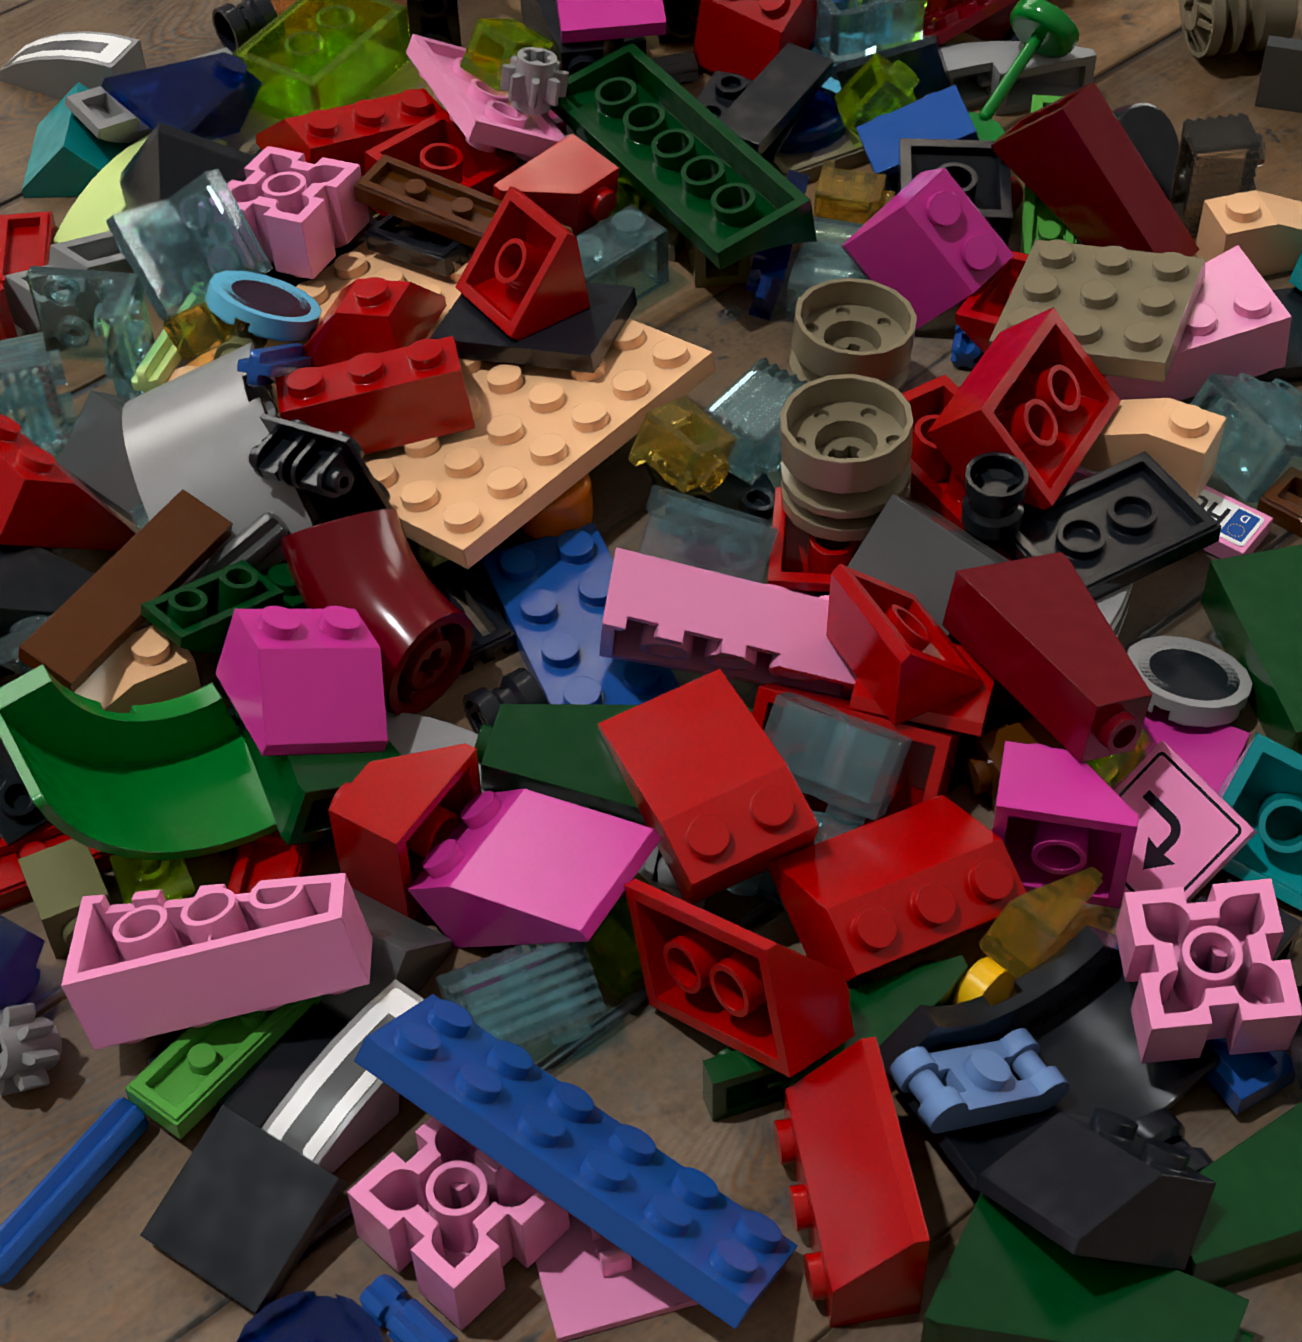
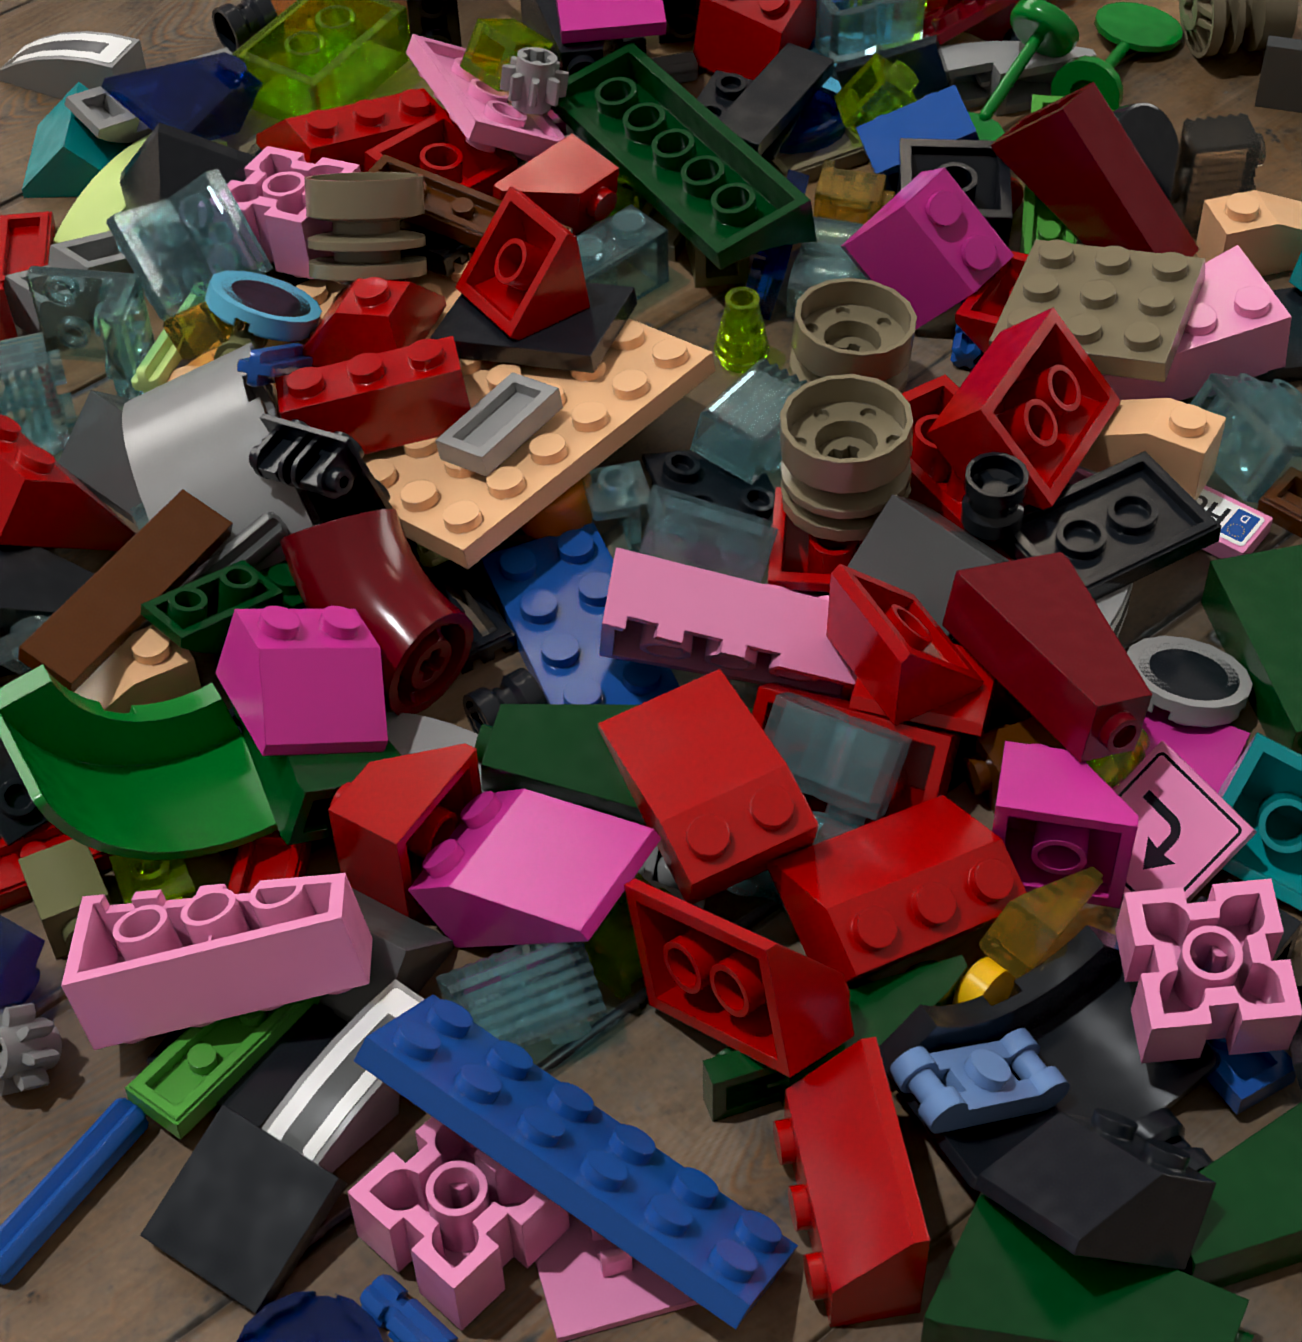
clear yellow brick [628,396,737,493] -> none
none -> dark tan wheel [304,172,427,285]
none -> light grey tile [435,372,563,477]
none -> clear light blue bracket [582,460,663,555]
none -> clear neon green cone [714,287,770,373]
none -> green piece [1051,2,1183,111]

